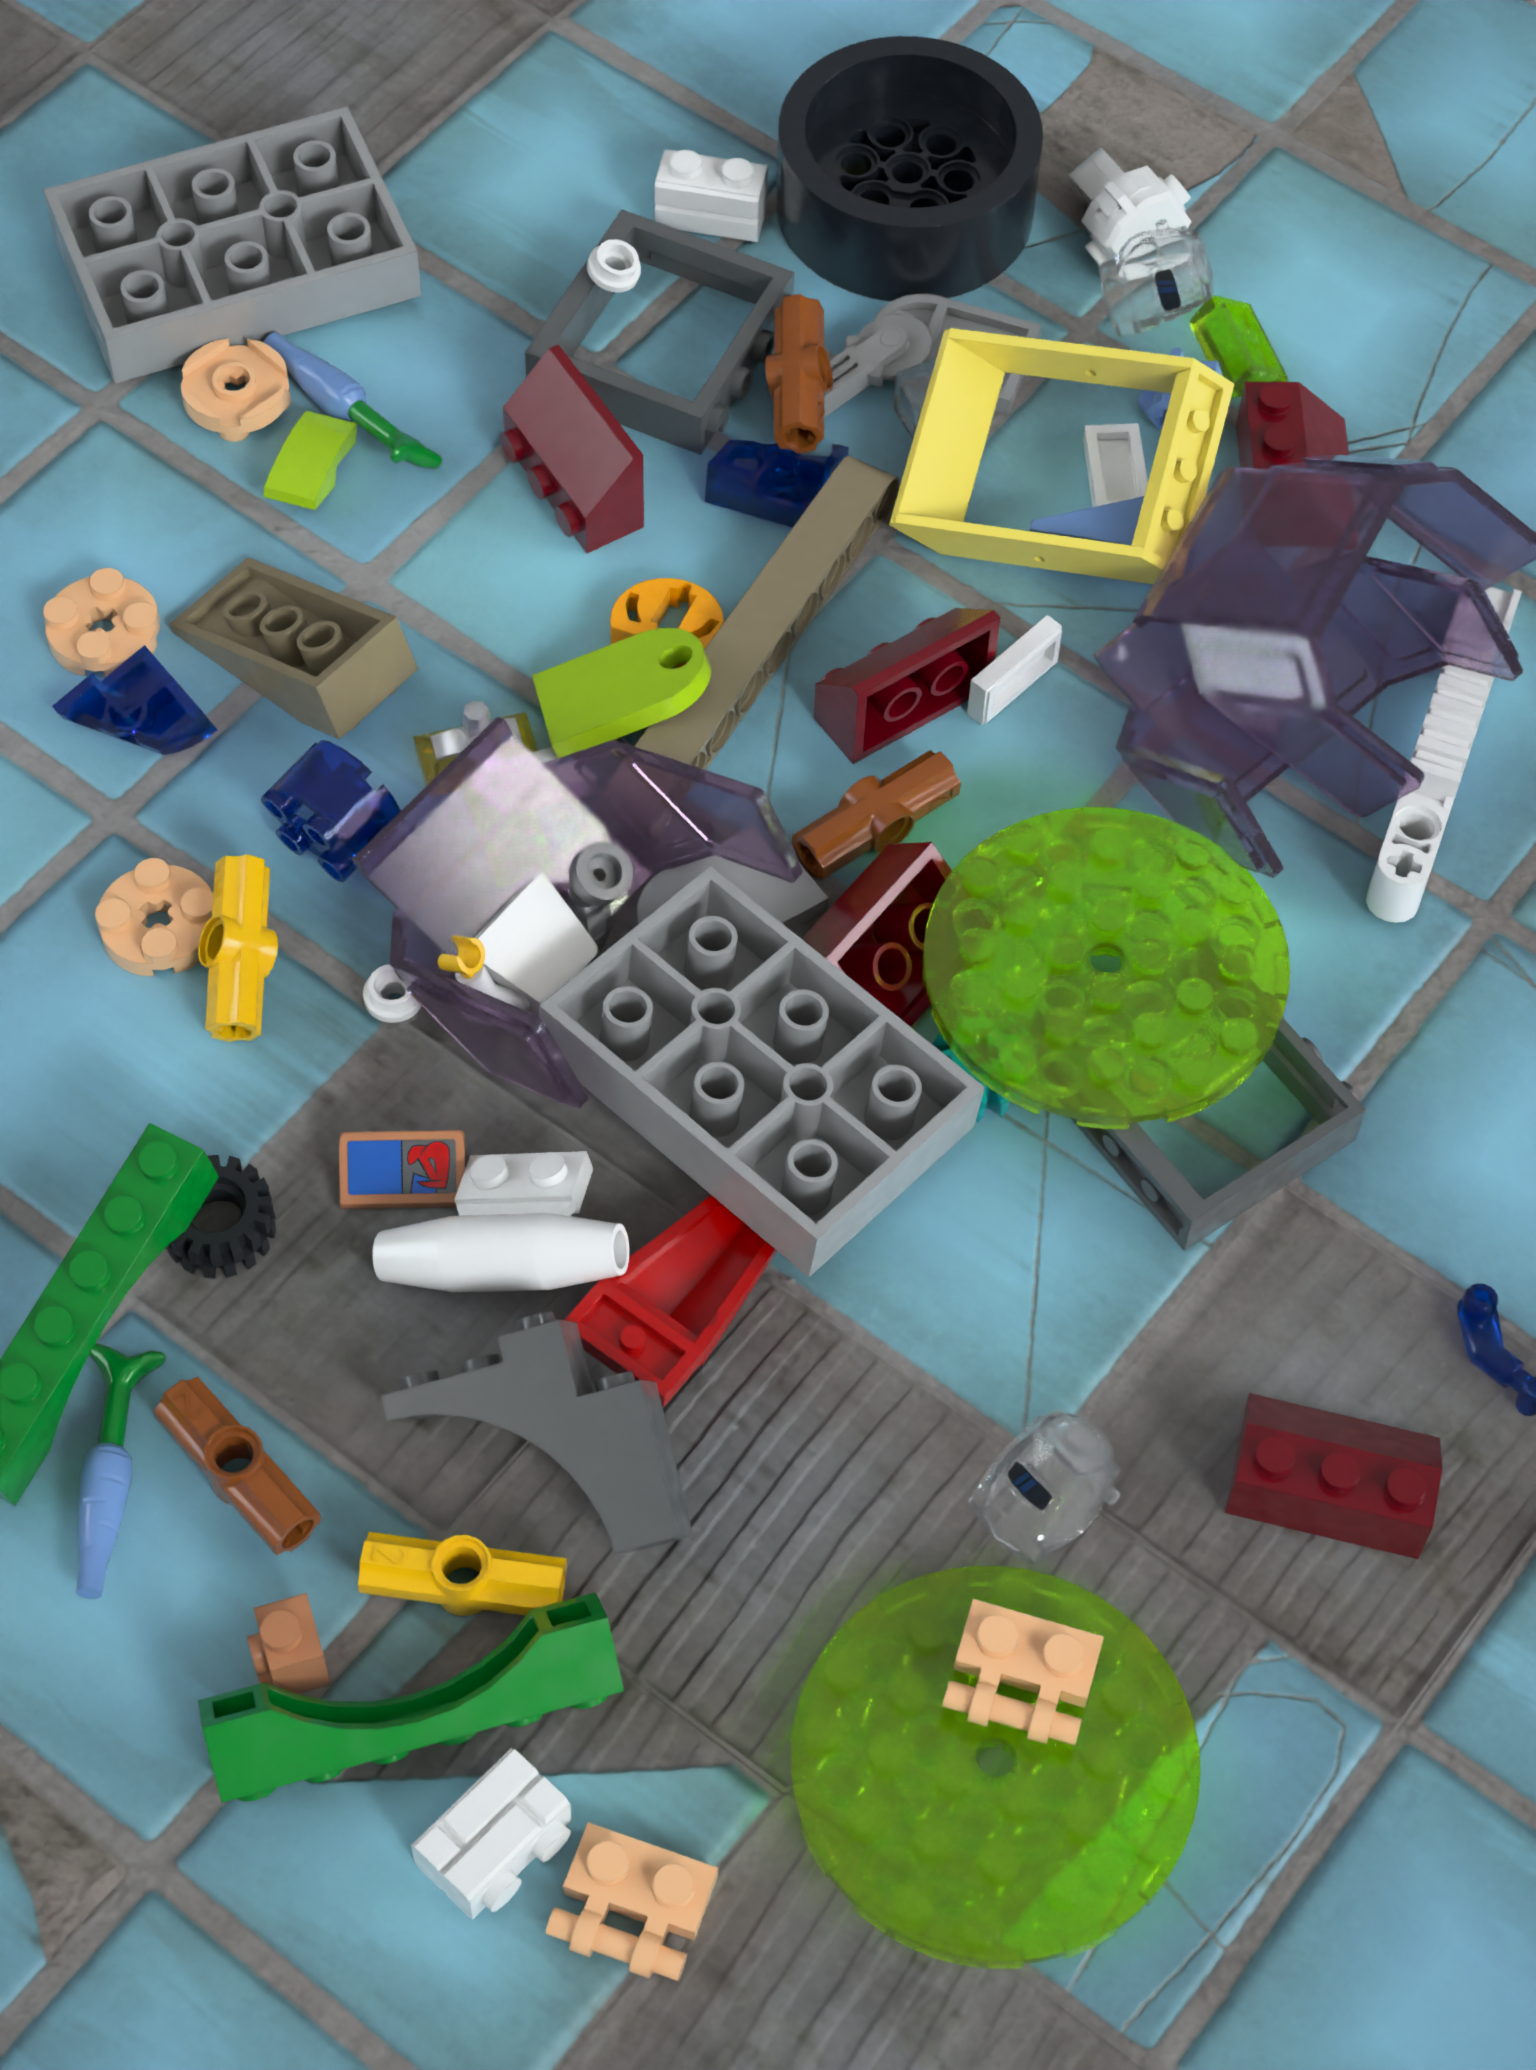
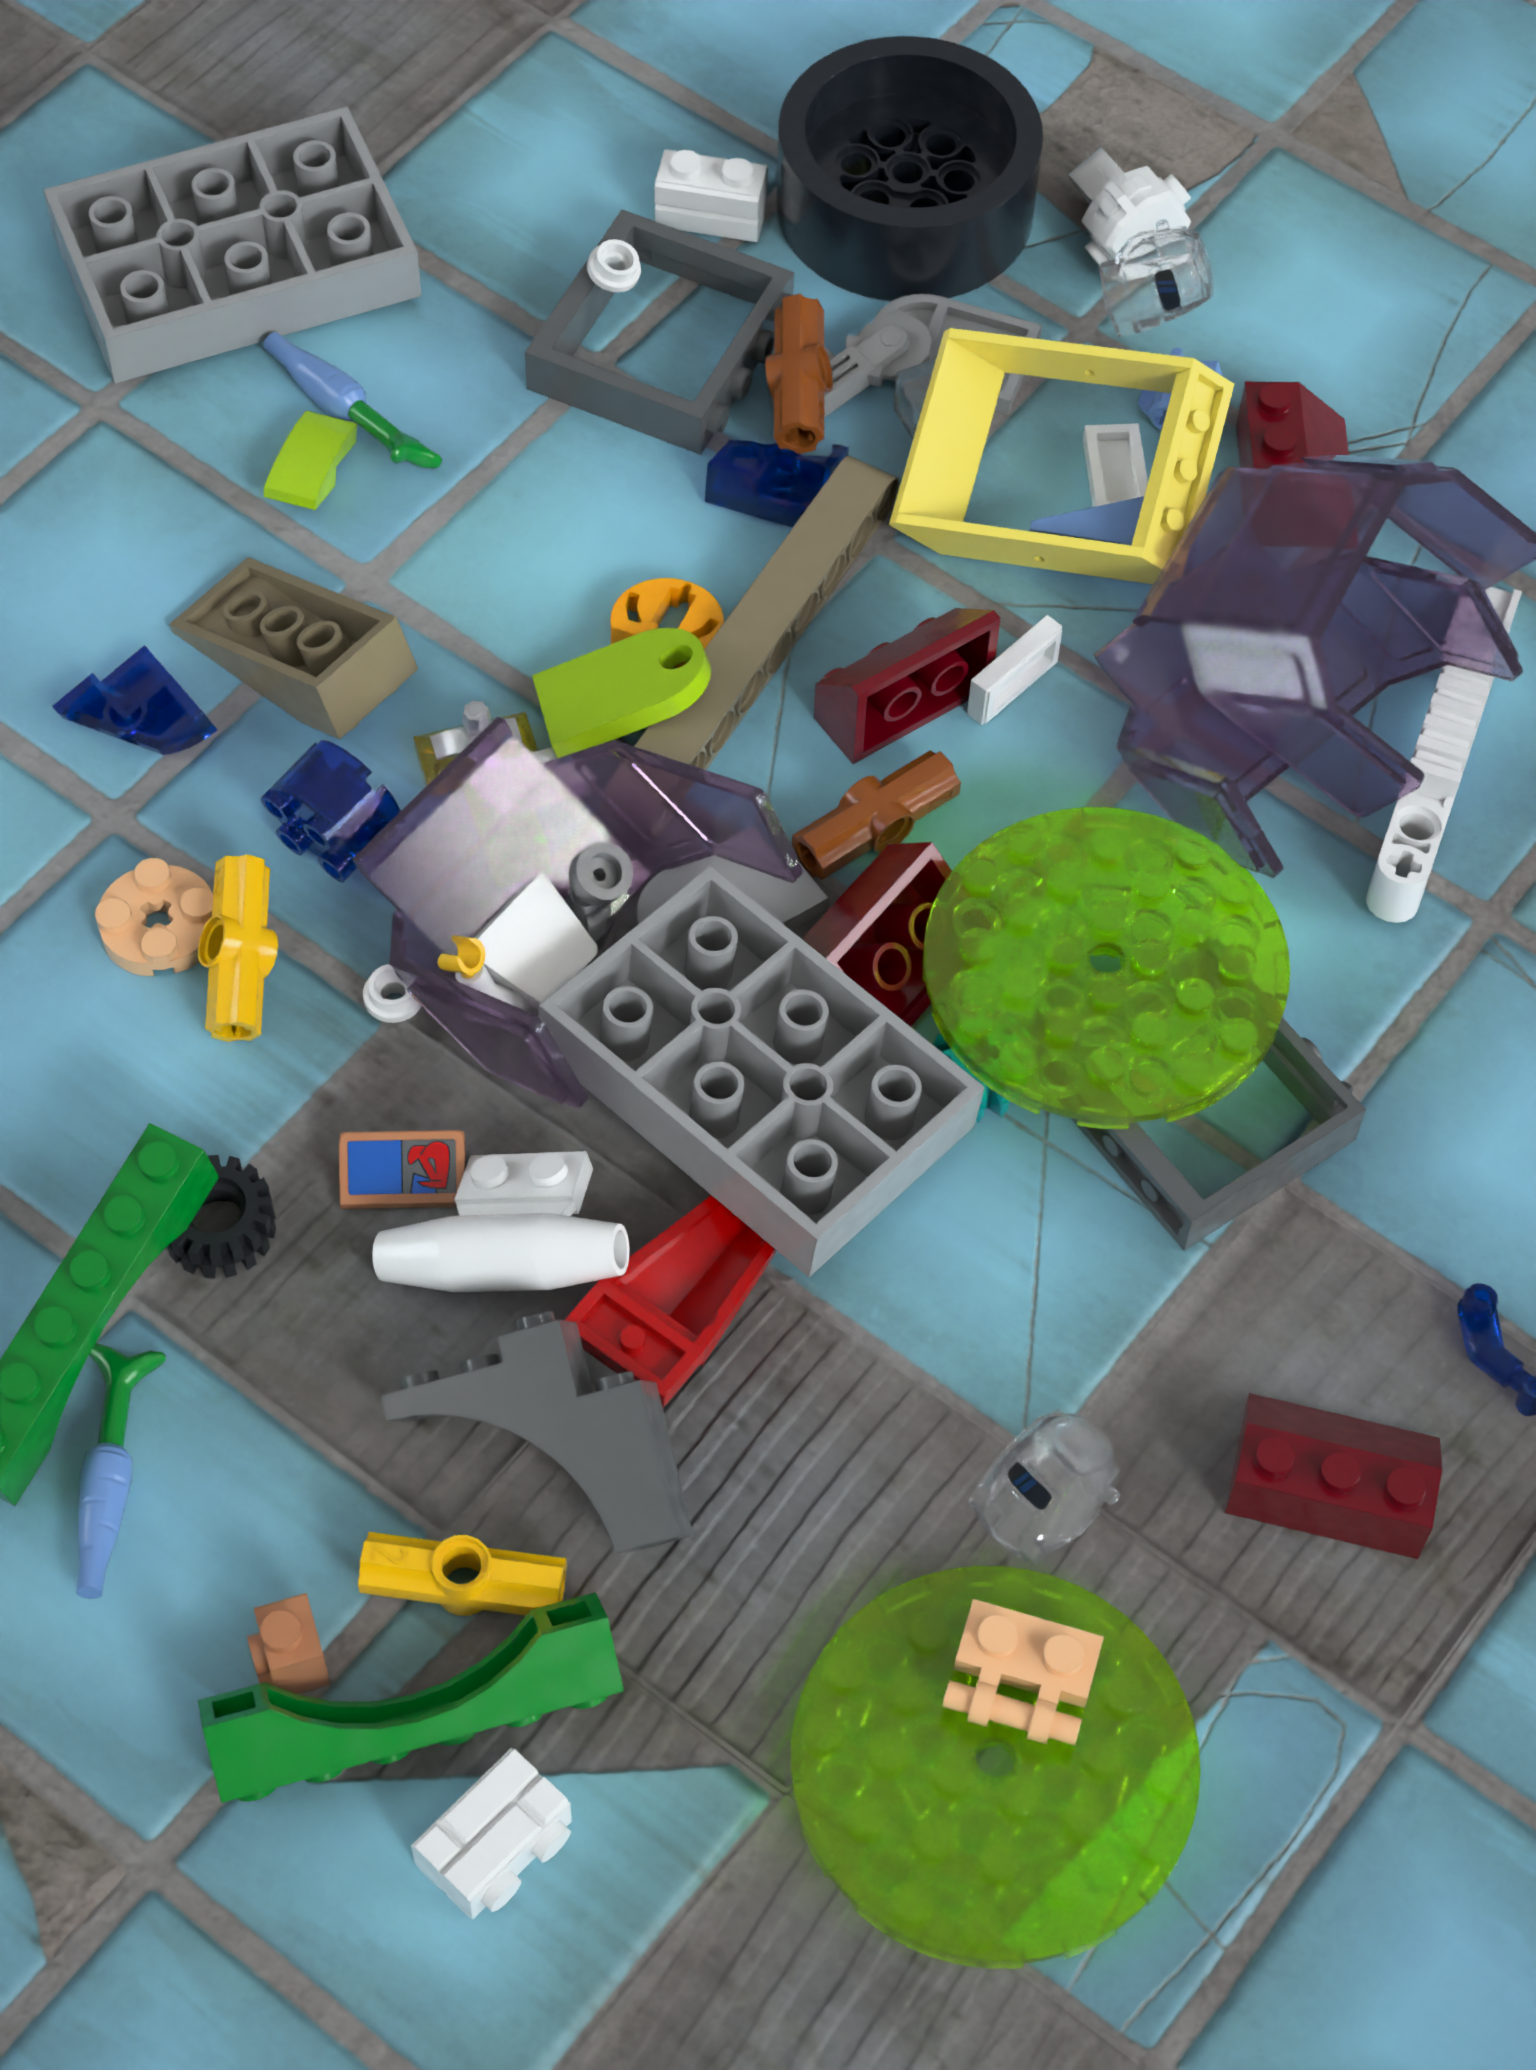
light nougat plate [43,568,160,678] -> none
dark orange piece [153,1376,321,1556] -> none
light nougat plate [180,339,291,442] -> none
dark red slope [500,344,644,553] -> none
light nougat plate [545,1822,718,1981] -> none
clear neon green slope [1190,295,1289,398] -> none

